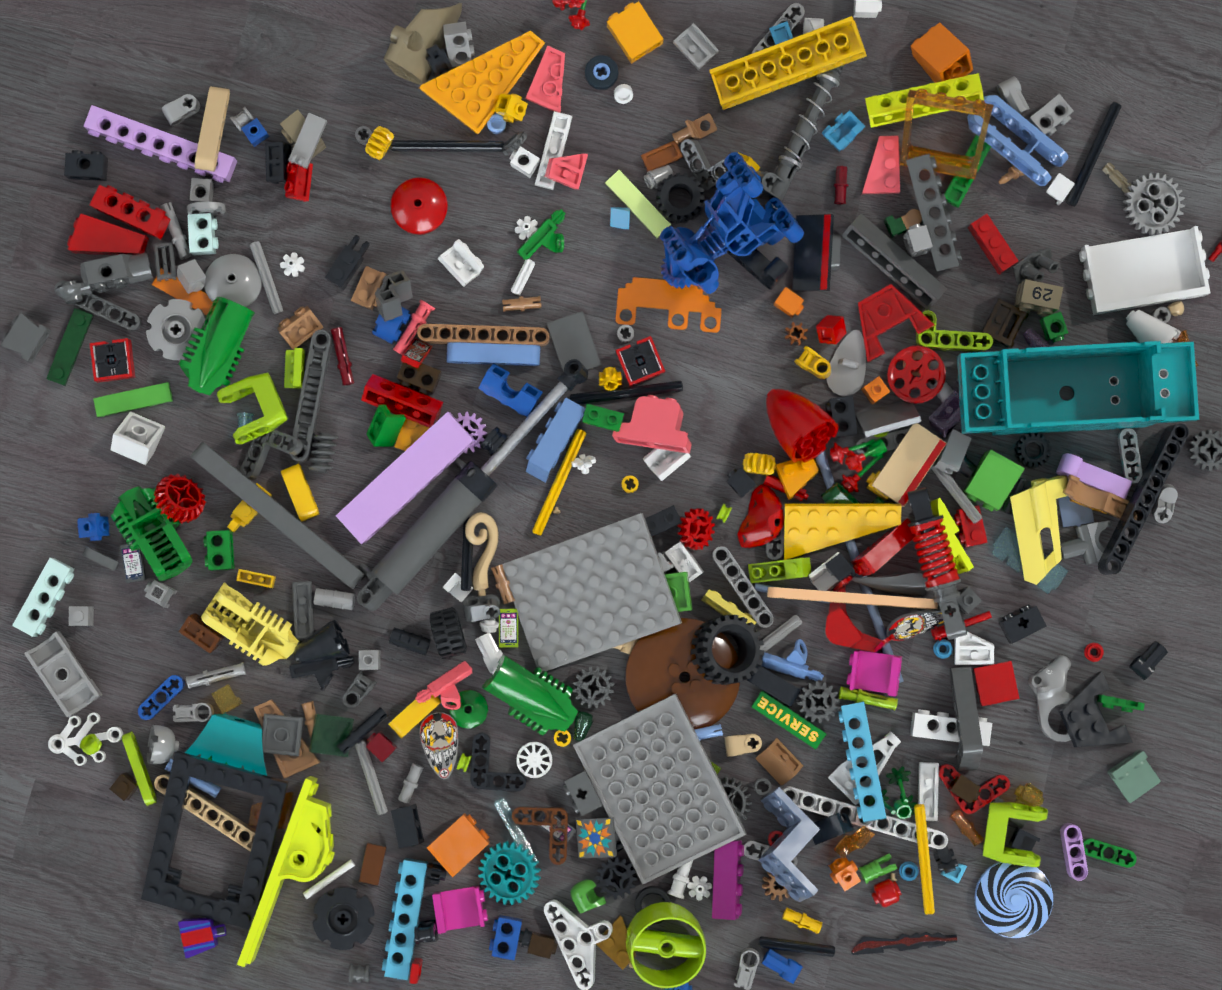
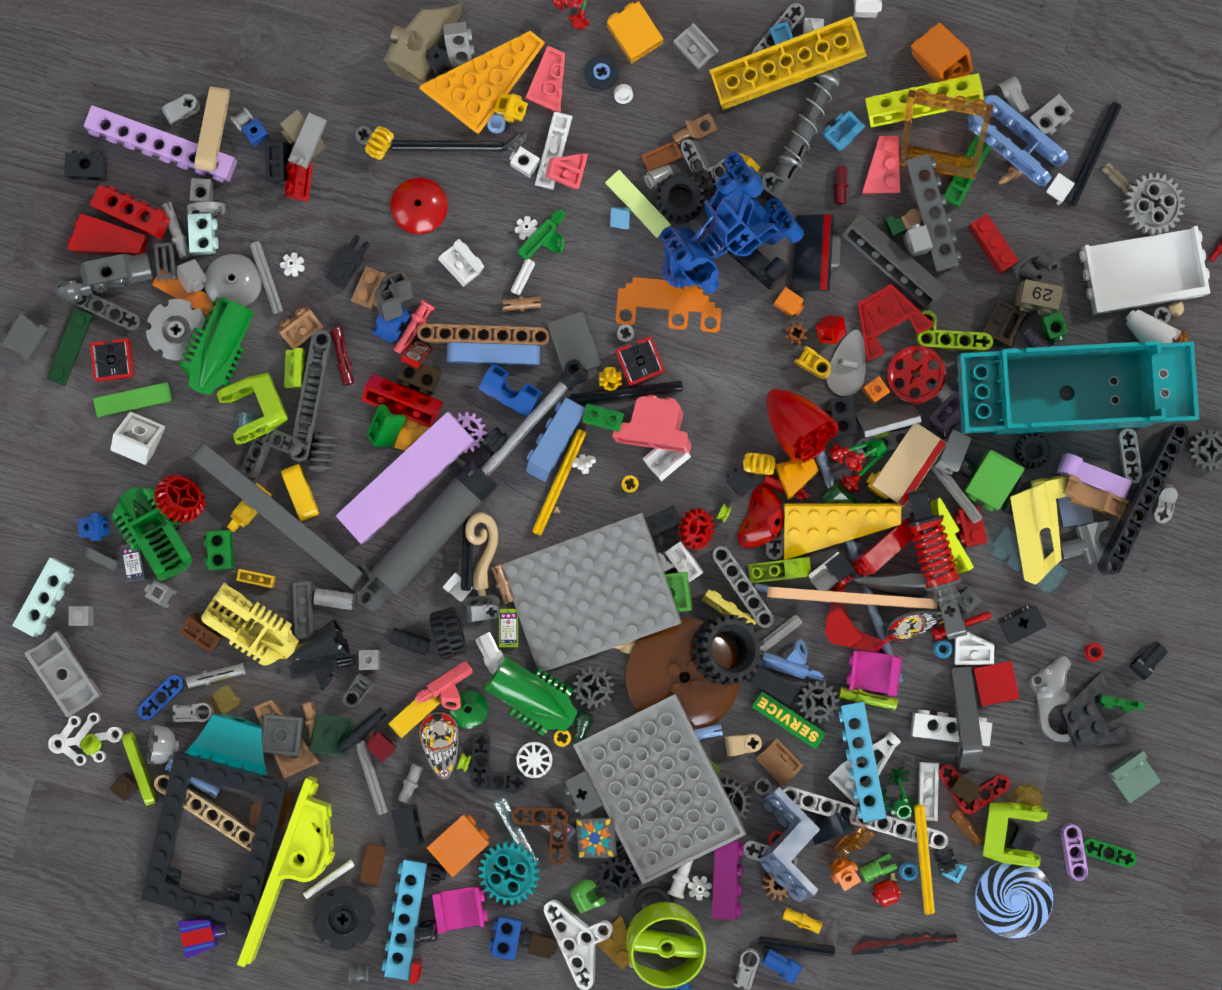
white plate [480,619,499,633] -> none

